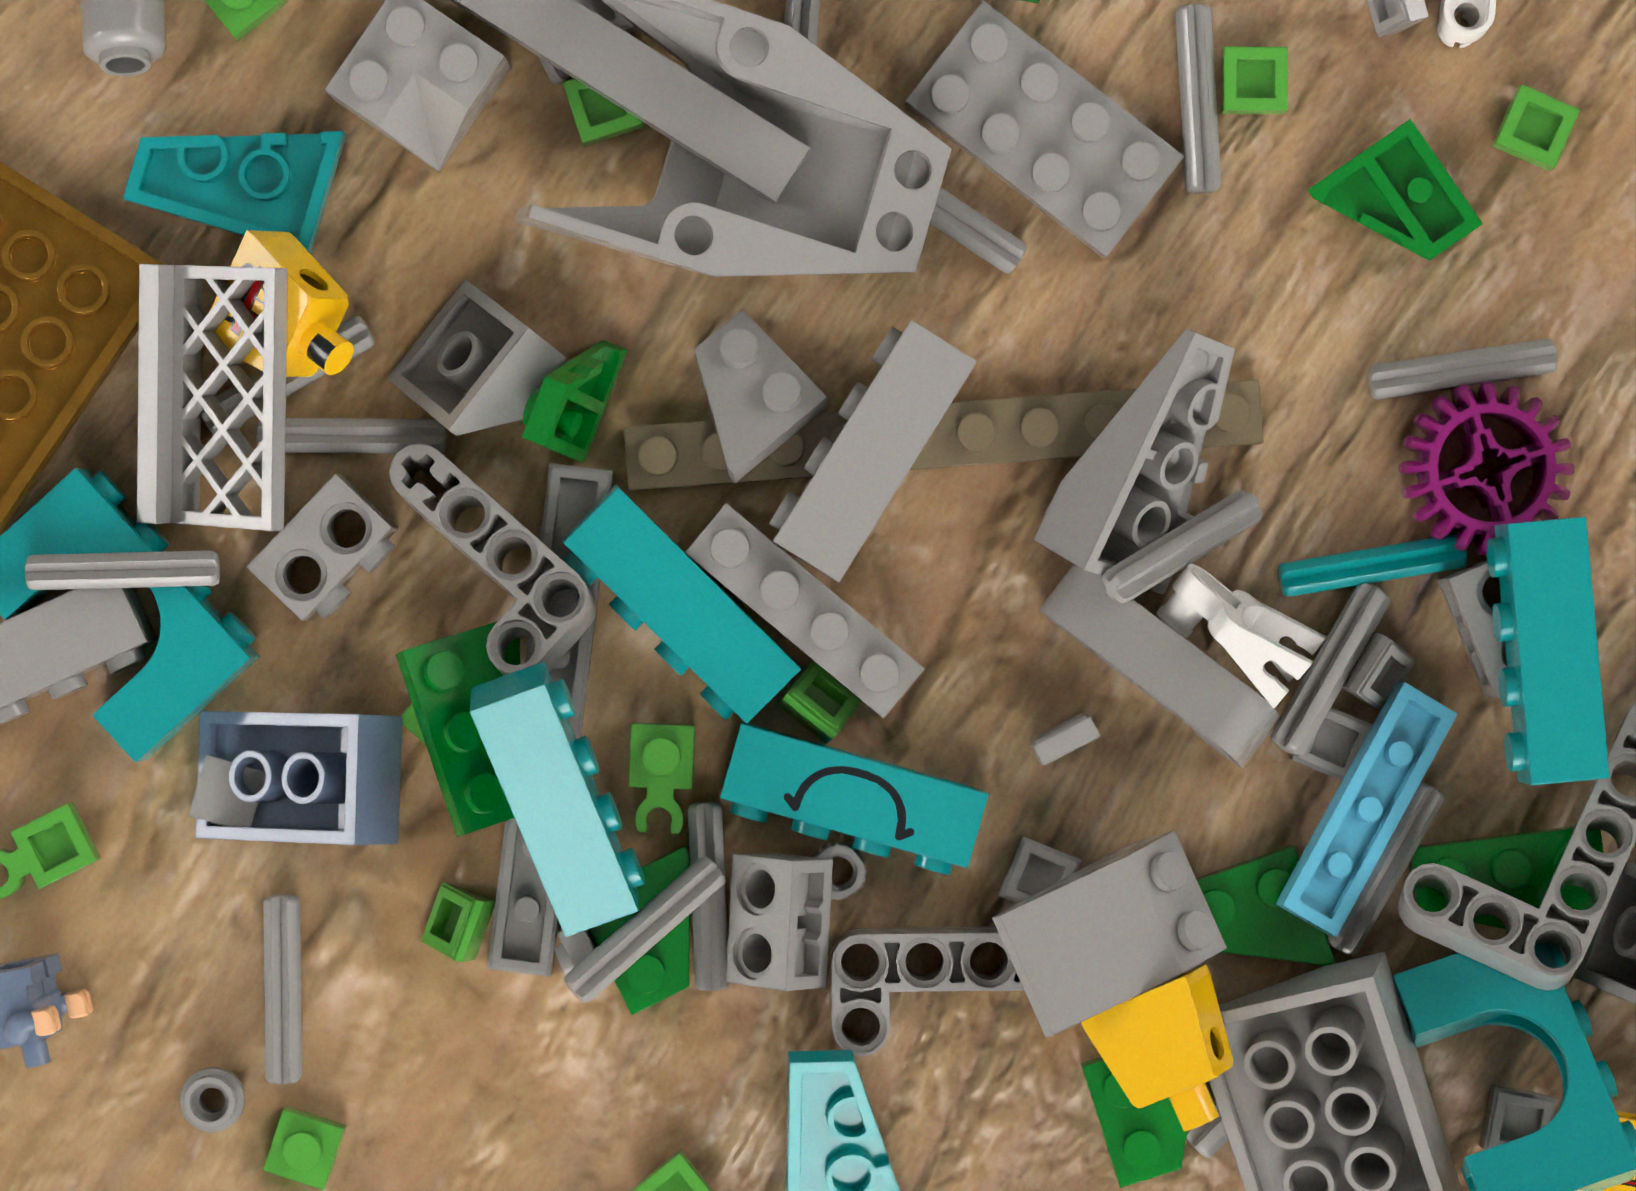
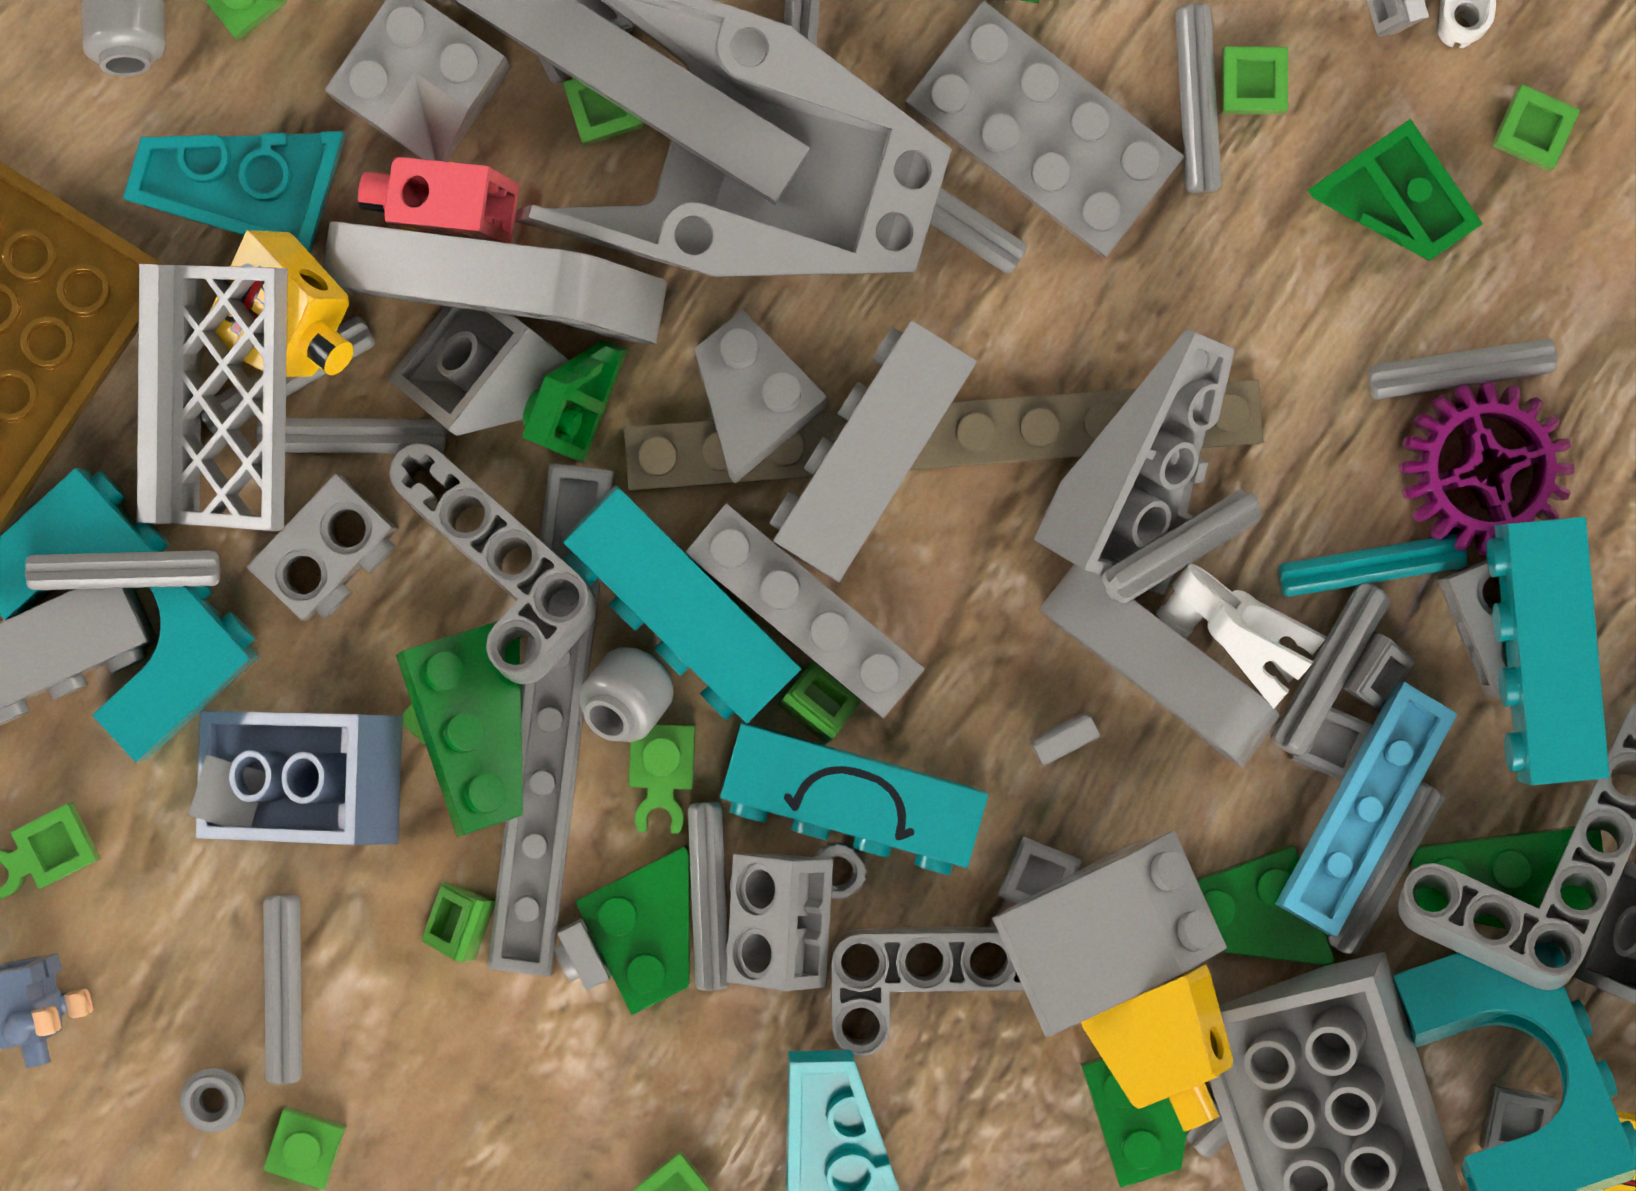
brick [470,661,645,937] -> none
light grey axle [564,857,726,1003] -> none
none -> light grey beam [322,222,668,344]
none -> coral torso [358,157,520,243]
none -> light grey head [579,647,674,742]

